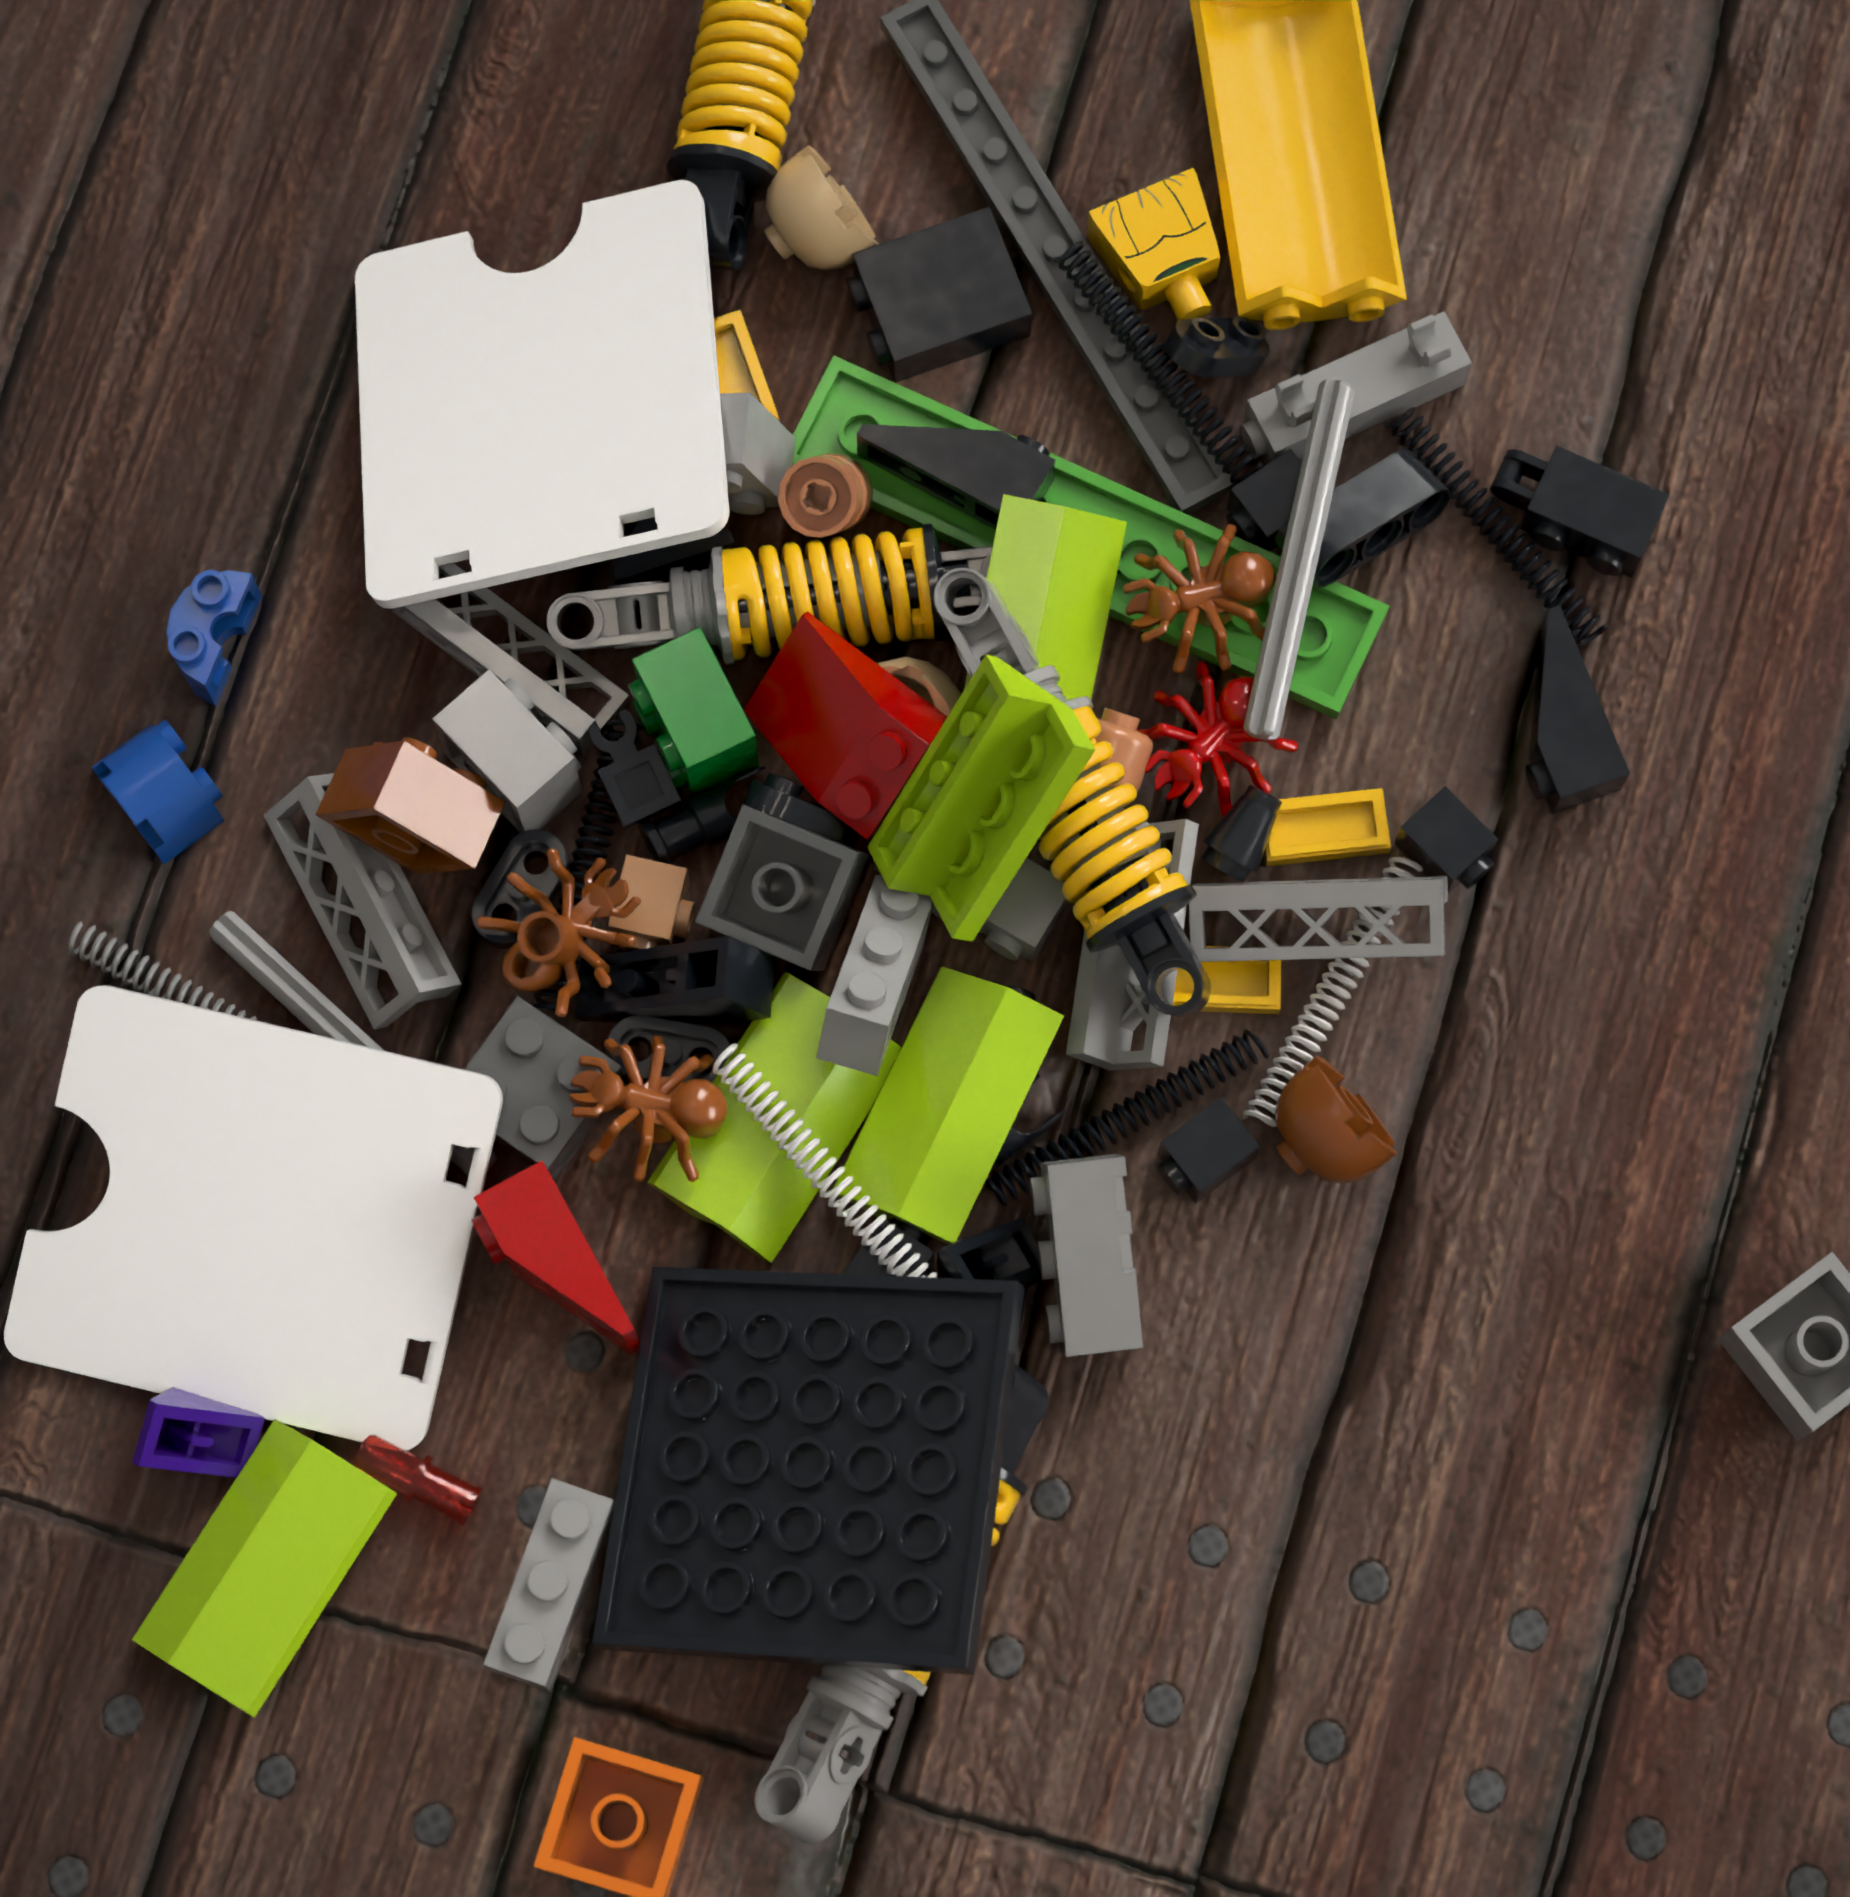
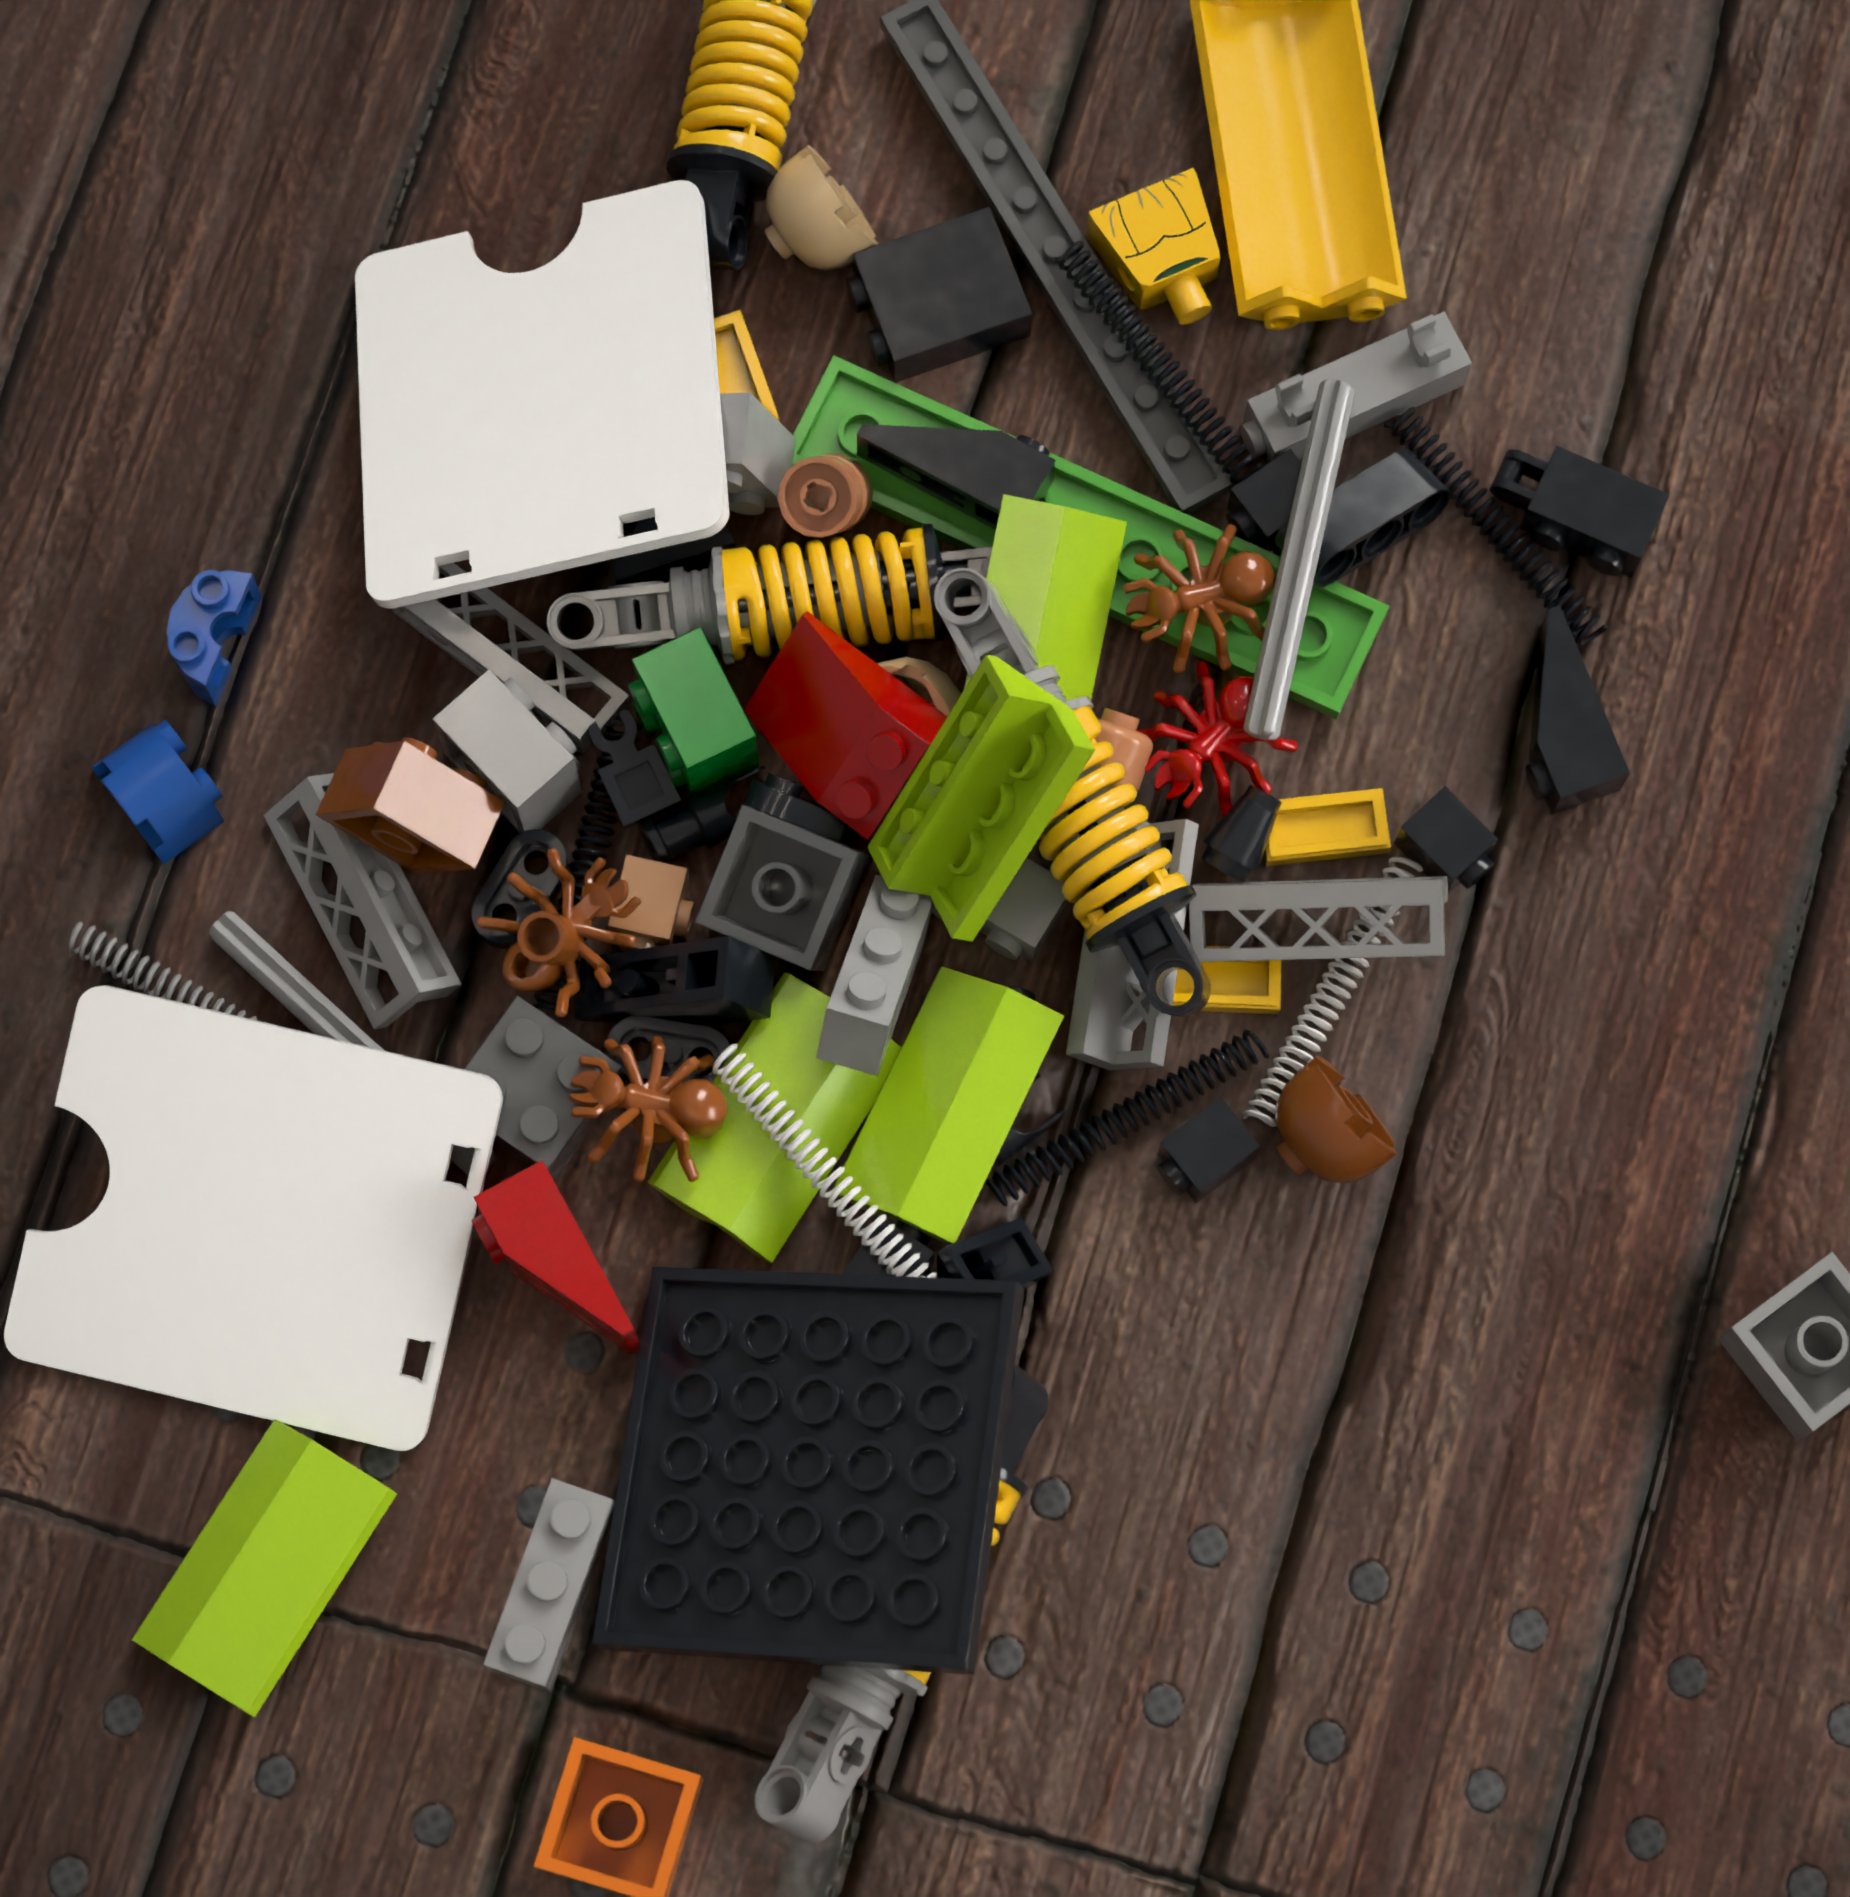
dark purple slope [132,1387,265,1478] -> none
clear red axle [354,1434,483,1526] -> none
light grey wedge [1030,1154,1143,1357] -> none
black plate [1164,316,1270,378] -> none

